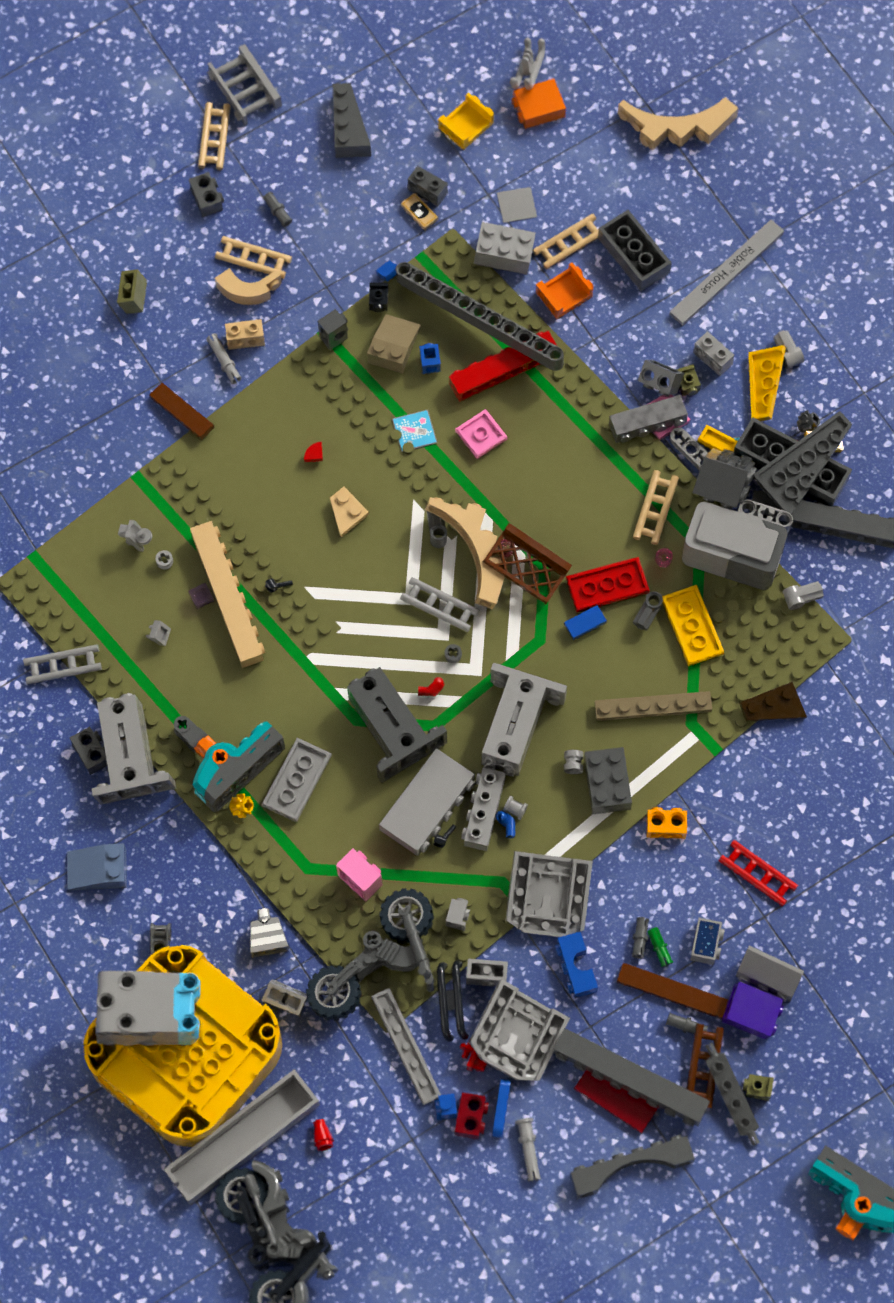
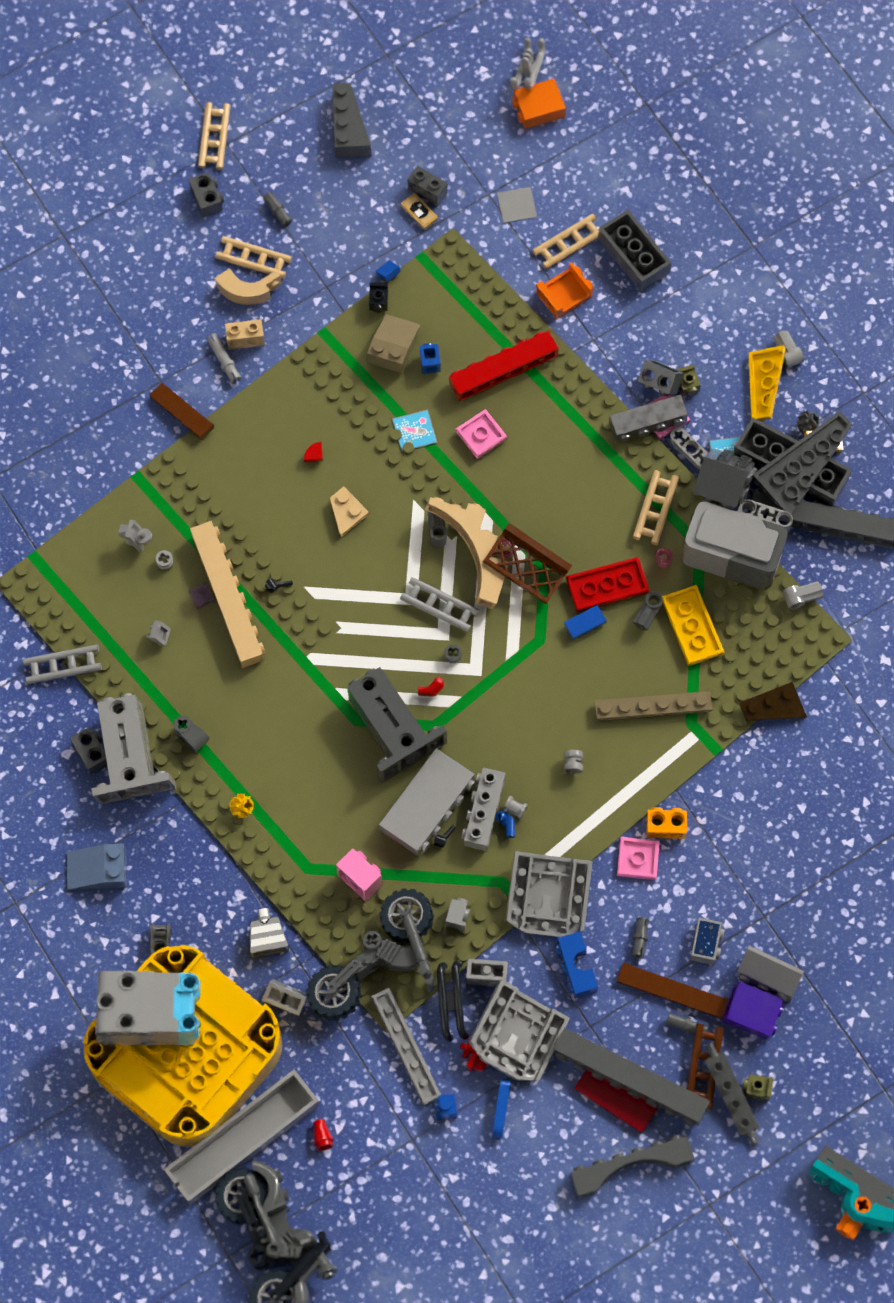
olive brick [117,269,147,314] -> none
dark grey piece [192,721,285,813] -> none
light grey fence [207,44,282,126] -> none
light grey tile [262,738,332,823] -> none
dark grey brick [318,309,348,350] -> none
dark grey beam [396,262,564,371] -> none
yellow panel [438,93,494,150] -> none
dark red brick [455,1092,489,1140] -> none
light grey brick [474,222,536,275] -> none
light grey brick [482,662,567,777] -> none
light grey pin [515,1118,541,1182] -> none
dark grey brick [584,747,632,814] -> none
tan arch [618,97,738,150] -> none
green axle [648,927,673,967] -> none
light grey tile [670,220,784,326] -> none
light grey brick [693,331,734,376] -> none
yellow tile [697,425,738,452] -> none
red bar [718,840,799,907] -> none
none -> bright pink tile [617,837,660,880]

